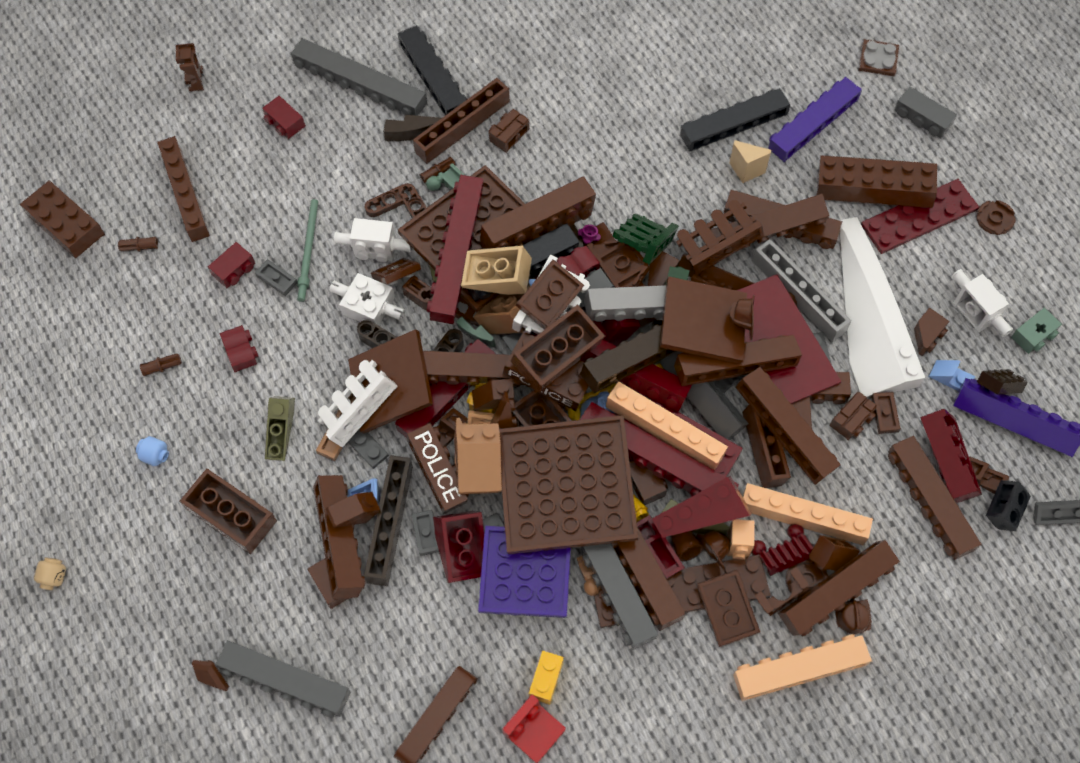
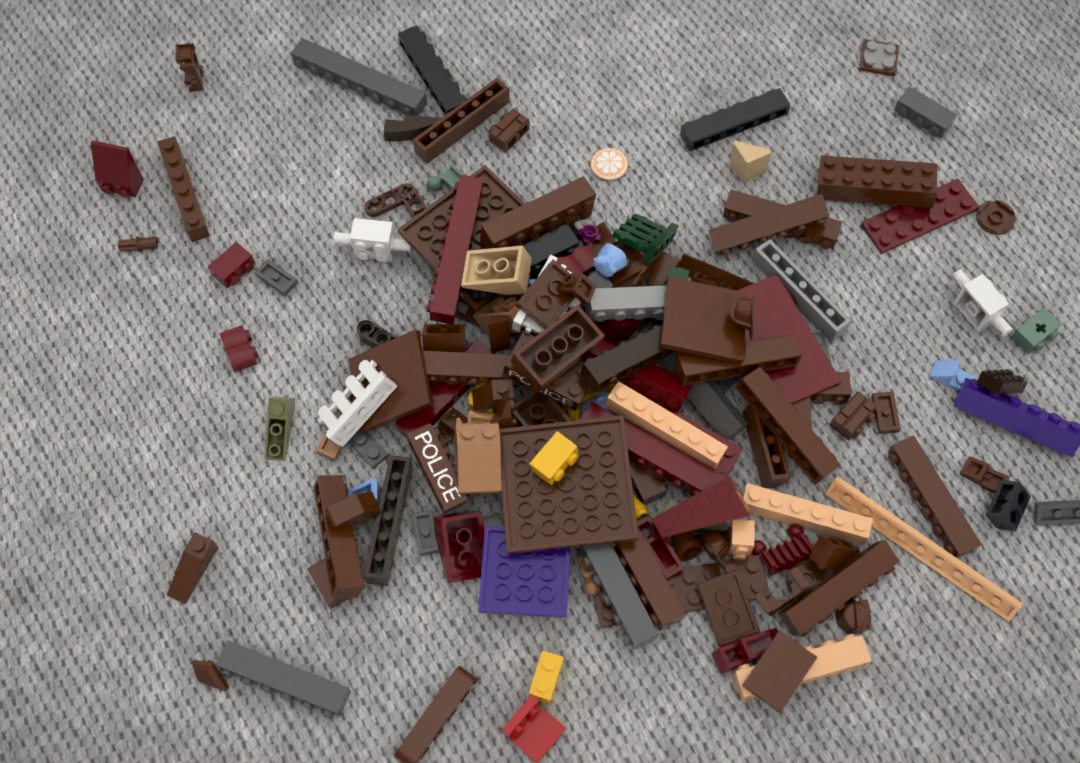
reddish brown brick [20,180,105,259] -> none
tan head [34,557,66,590] -> none
light blue head [136,436,169,466] -> none
reddish brown axle [140,353,182,376] -> none
reddish brown brick [179,468,277,555] -> none
dark red brick [262,96,305,139] -> none
sand green bar [297,199,318,302] -> none
white brick [329,273,405,326] -> none
reddish brown piece [371,258,421,285] -> none
reddish brown piece [402,275,433,310] -> none
reddish brown axle [419,157,456,184] -> none
sand green slope [456,317,496,347] -> none
reddish brown fence [676,200,764,275] -> none
dark purple brick [768,77,862,162] -> none
white wedge [839,217,925,398] -> none
reddish brown slope [914,308,950,356] -> none
dark red wedge [920,409,982,503] -> none
none -> dark red slope [91,140,144,198]
none -> reddish brown slope [167,532,219,604]
none -> reddish brown brick [422,324,466,353]
none -> reddish brown slope [486,317,511,353]
none -> yellow brick [530,431,579,485]
none -> reddish brown bracket [560,272,597,304]
none -> dish [591,148,628,182]
none -> light blue hair [593,243,628,277]
none -> dark red slope [712,627,779,674]
none -> reddish brown tile [742,630,817,713]
none -> light nougat plate [825,476,1023,622]

